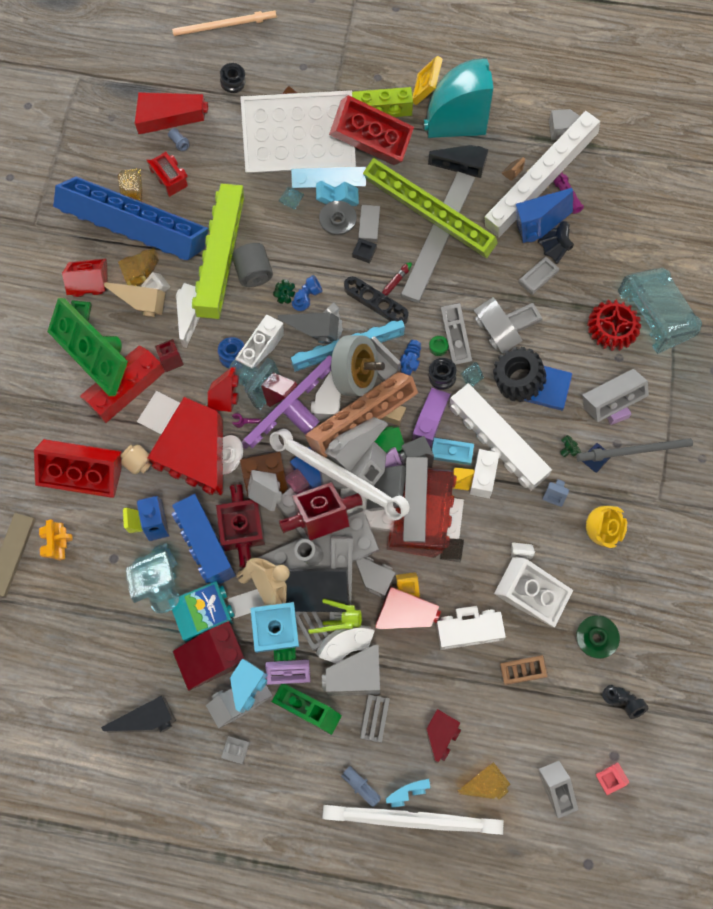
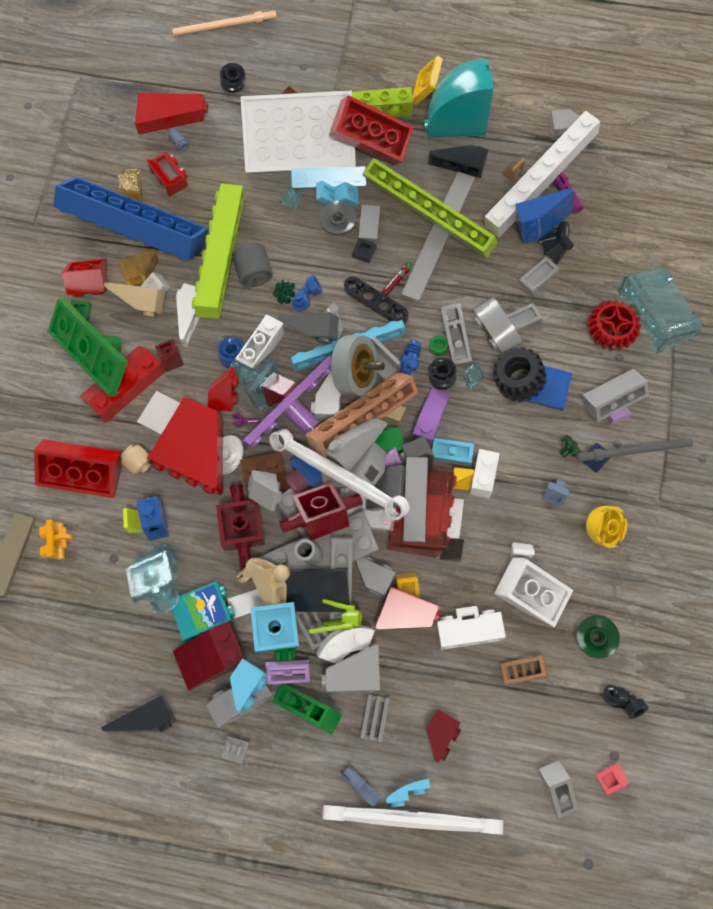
blue brick [172,494,236,585] -> none
white brick [449,383,552,491] -> none
clear yellow slope [457,762,511,800] -> none

